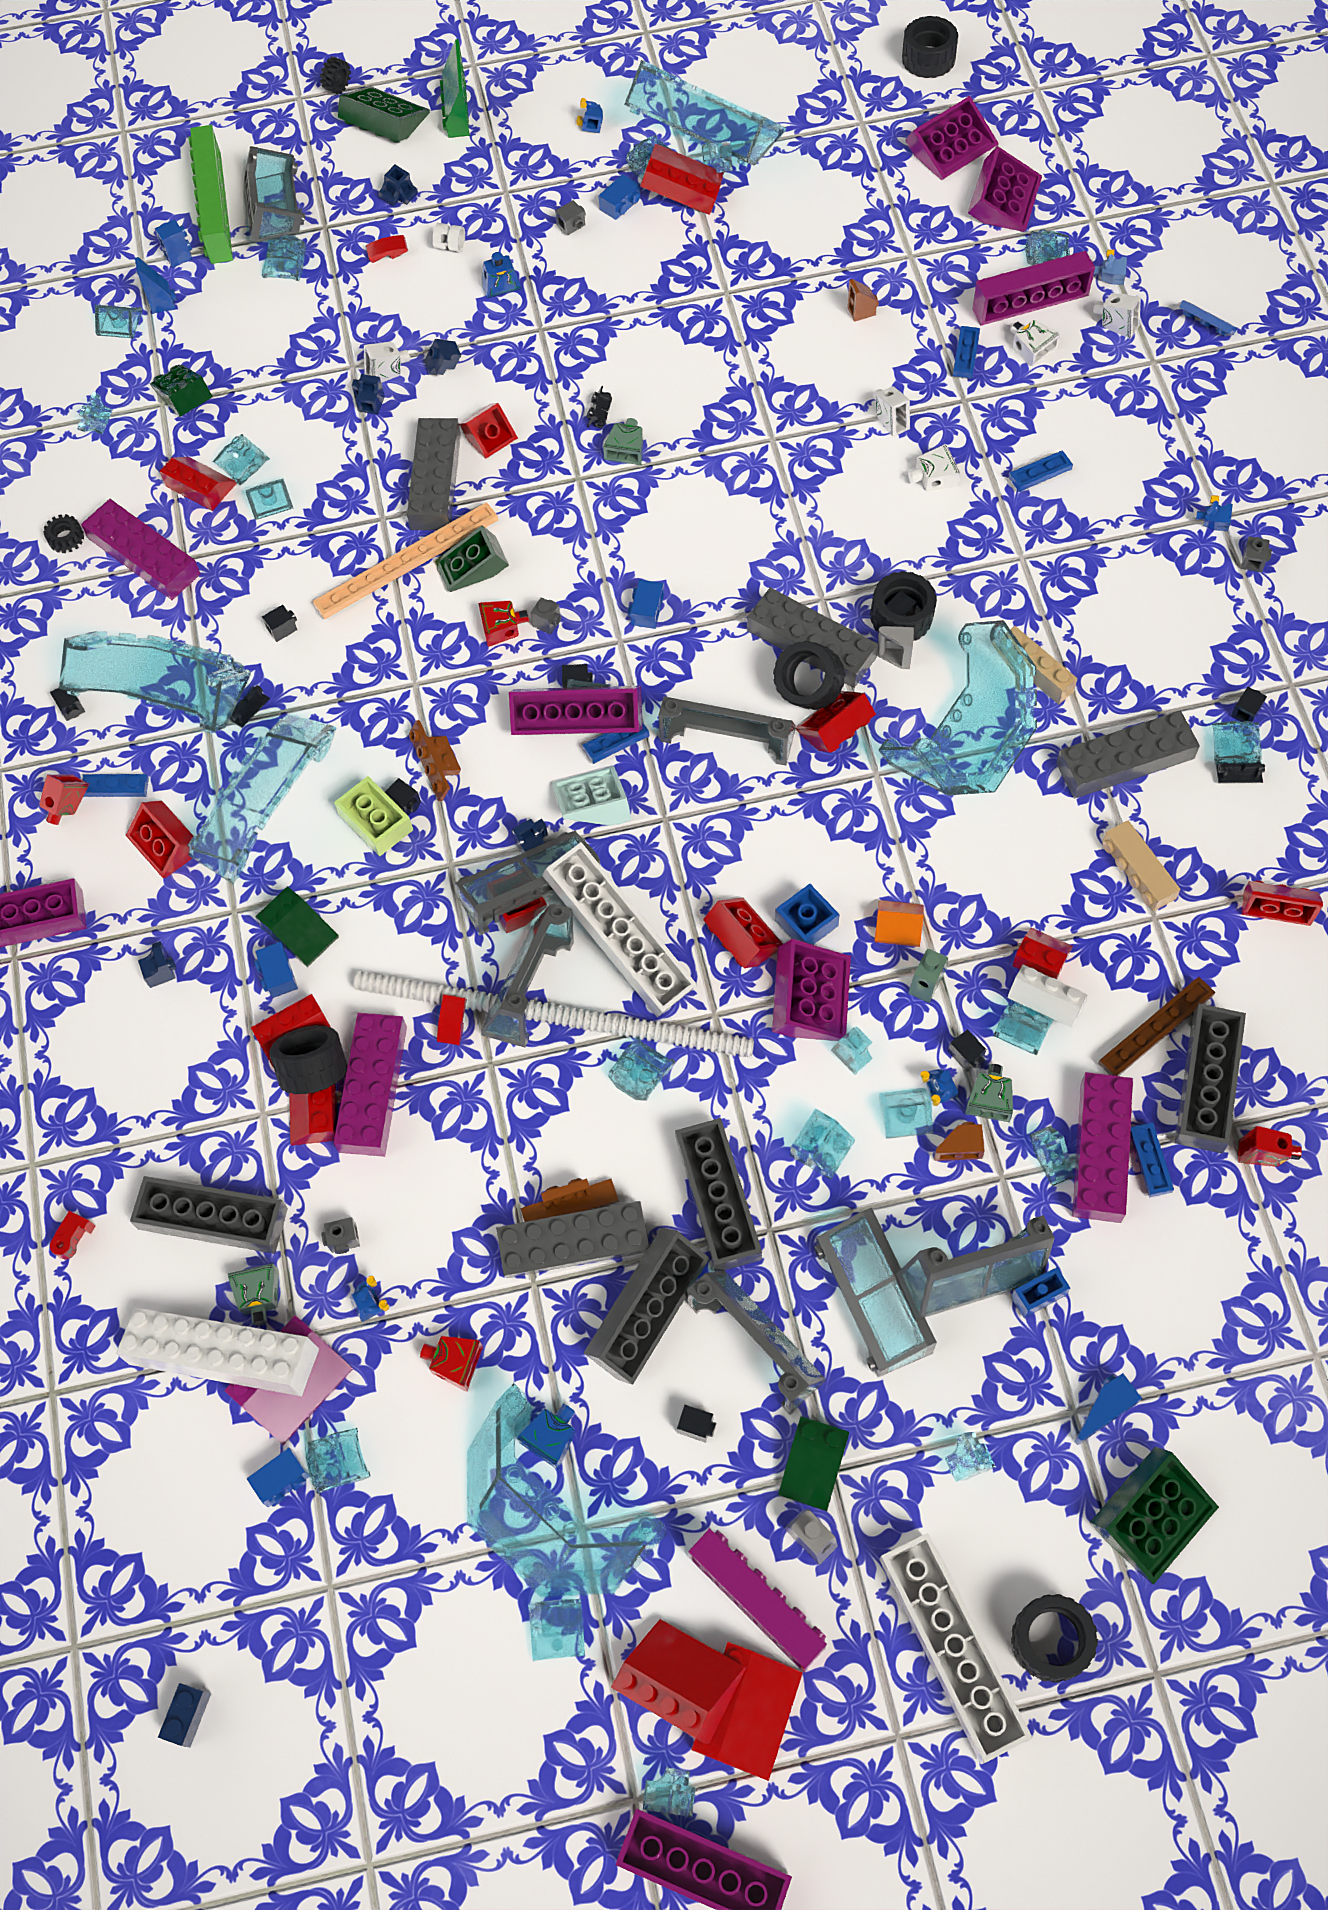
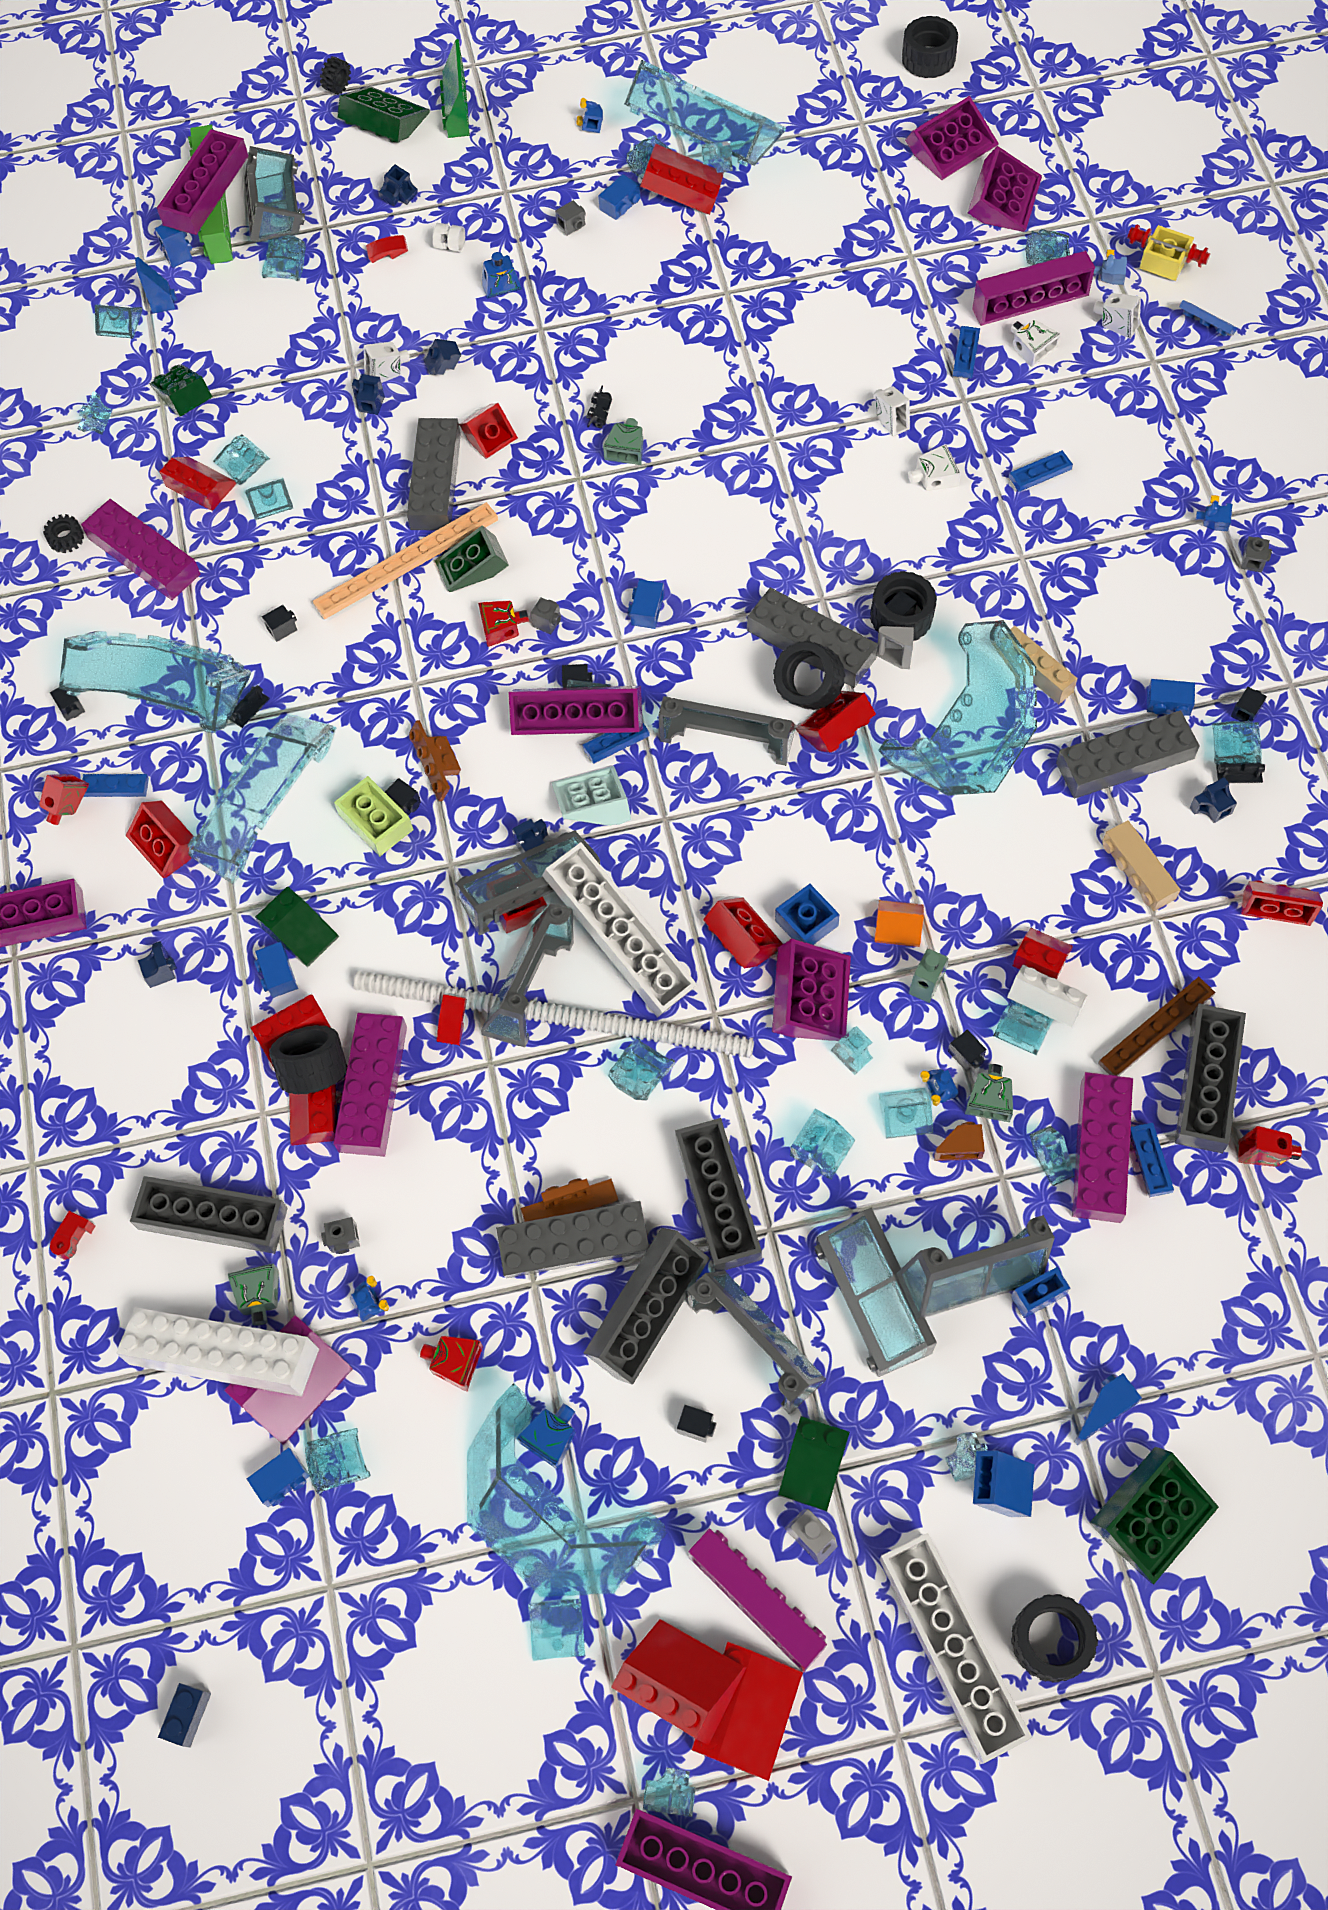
slope [847,279,879,322] -> none
none -> magenta brick [157,129,249,235]
none -> blue brick [973,1450,1035,1517]
none -> light yellow brick [1127,224,1211,281]
none -> blue brick [1147,679,1195,716]
none -> dark blue brick [1190,777,1237,823]

